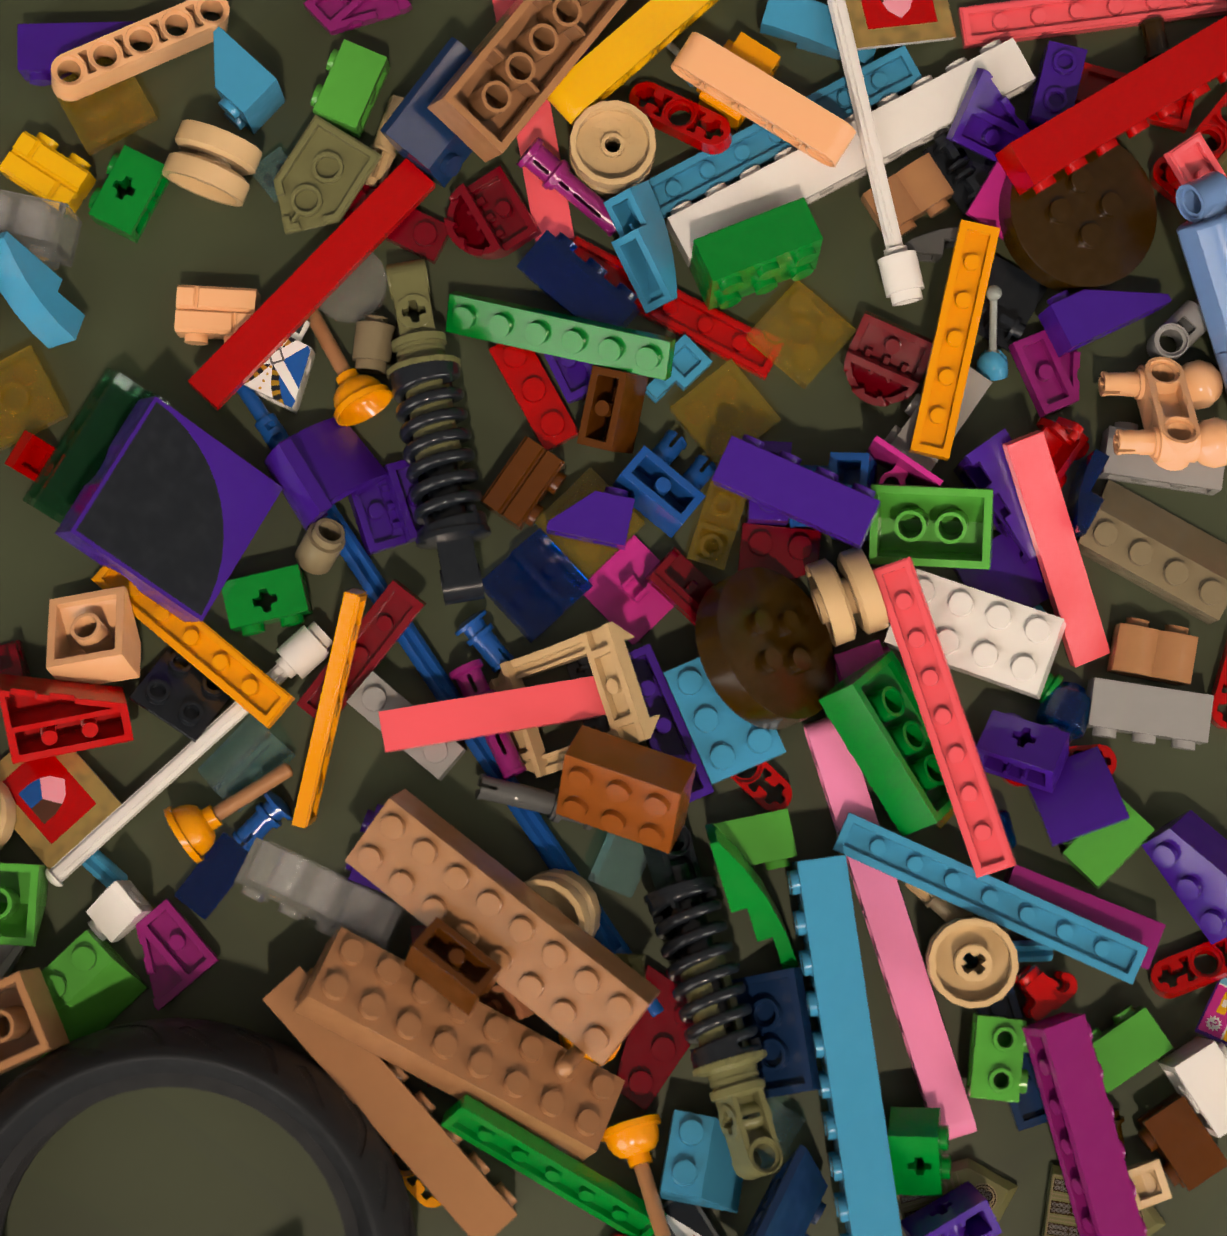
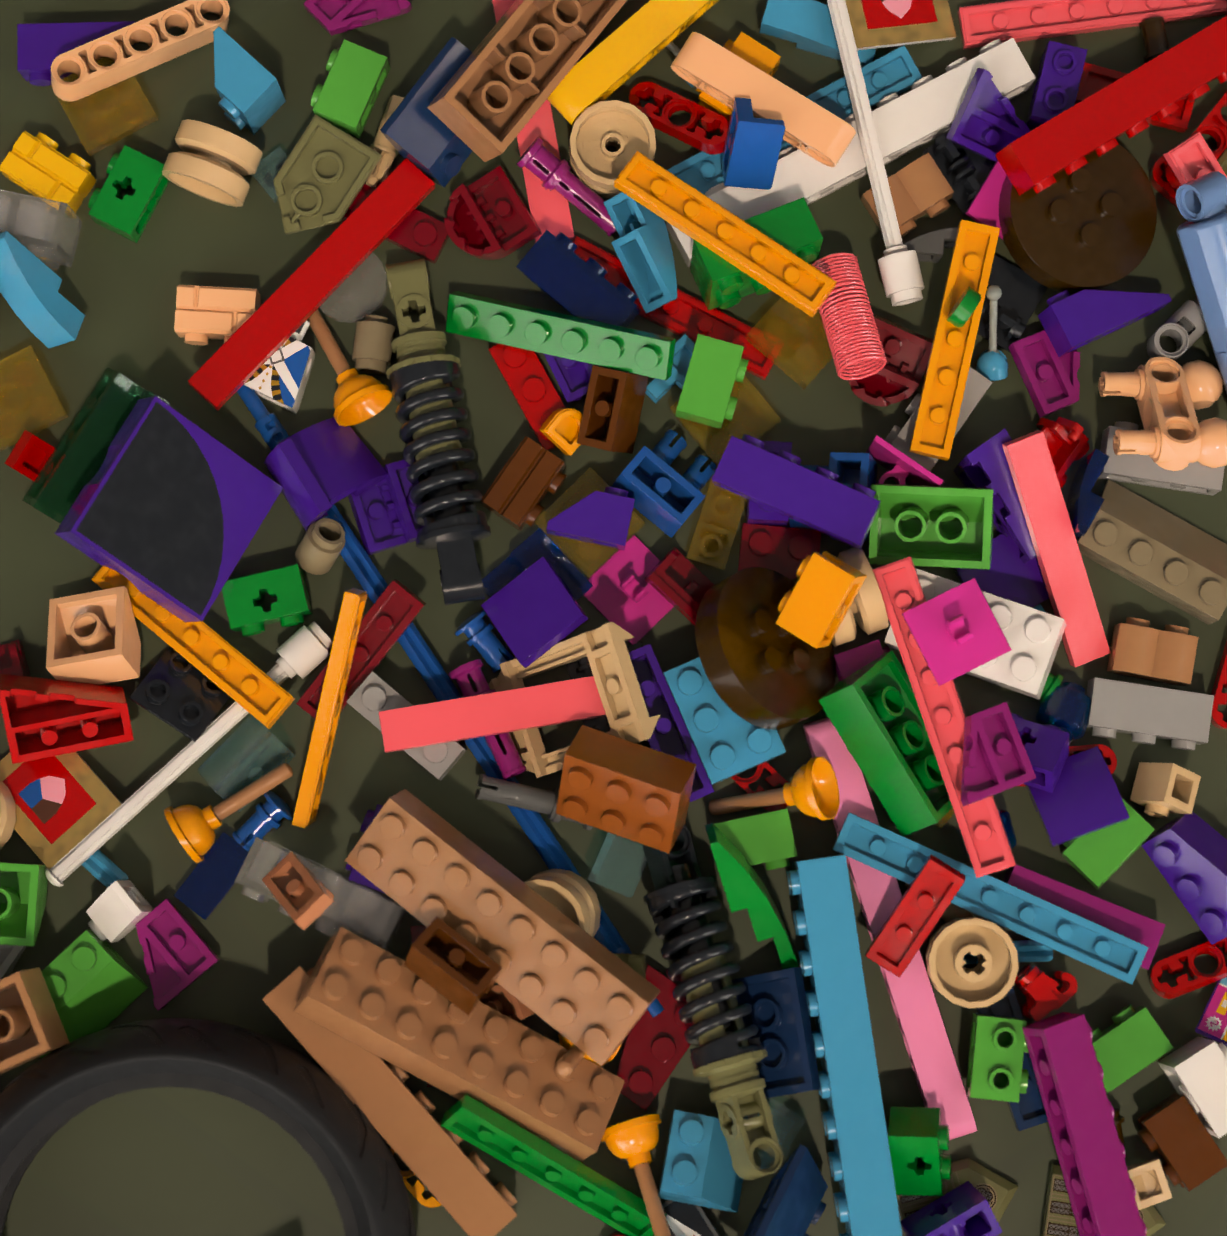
none -> nougat slope [262,851,334,930]
none -> dark purple tile [481,556,588,668]
none -> light orange tile [538,408,583,456]
none -> light orange tile [614,151,836,318]
none -> bright green brick [675,334,749,429]
none -> light orange piece [709,756,840,821]
none -> blue panel [721,97,785,190]
none -> light orange brick [775,551,867,648]
none -> coral piece [812,252,887,380]
none -> red plate [865,854,966,978]
none -> dark pink piece [902,578,1011,686]
none -> green tile [946,287,981,328]
none -> magenta wing [961,702,1036,806]
none -> tan brick [1130,762,1201,819]

